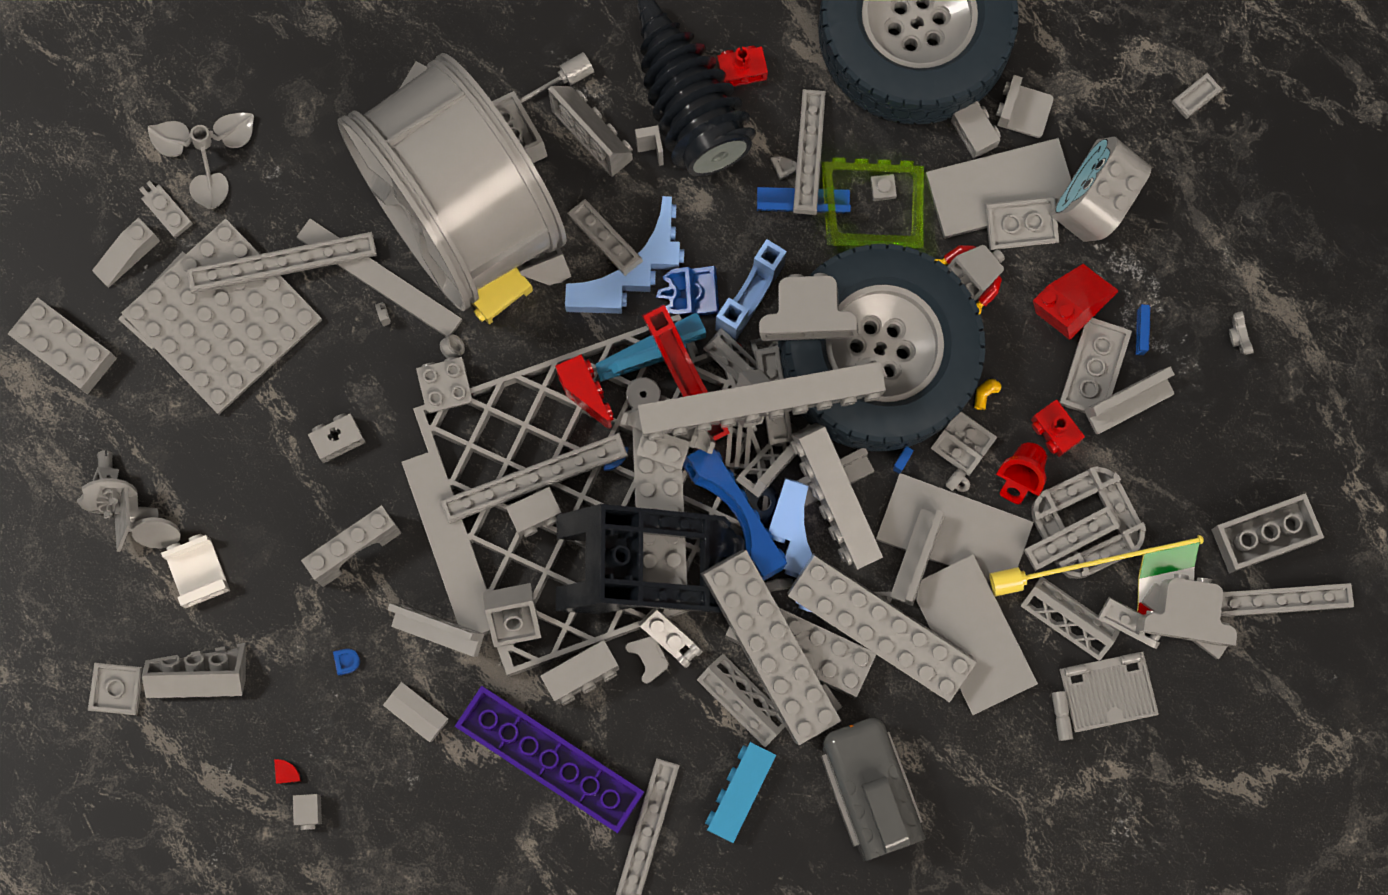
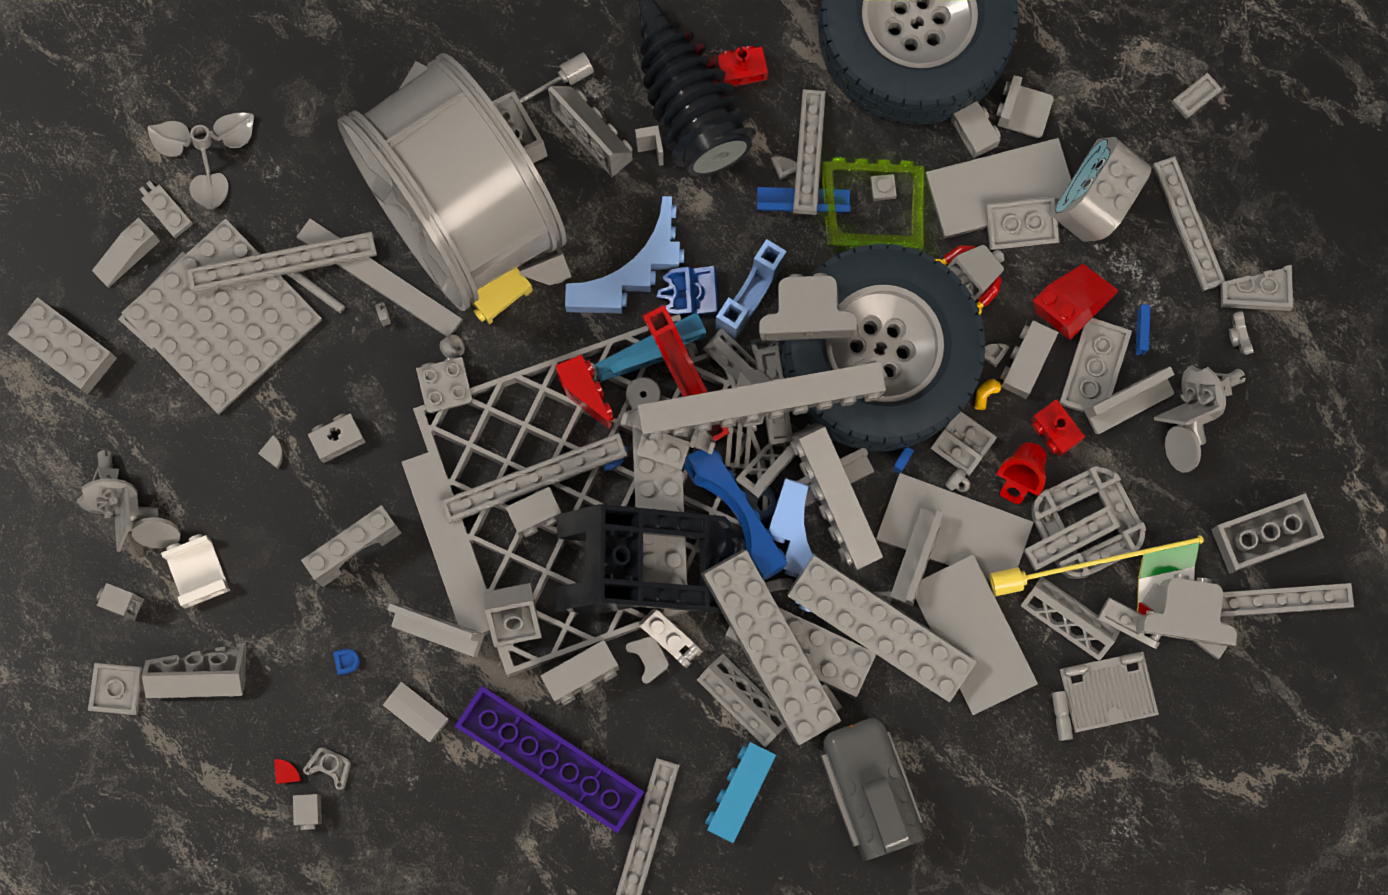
light grey tile [567,199,643,276] -> none
none -> light grey brick [97,583,144,621]
none -> light grey tile [258,435,282,469]
none -> light grey bar [287,272,346,313]
none -> light grey piece [303,747,351,790]
none -> light grey tile [984,343,1010,367]
none -> light grey brick [1000,320,1059,399]
none -> light grey tile [1152,156,1225,292]
none -> light grey piece [1154,365,1245,473]
none -> light grey wing [1221,265,1293,311]

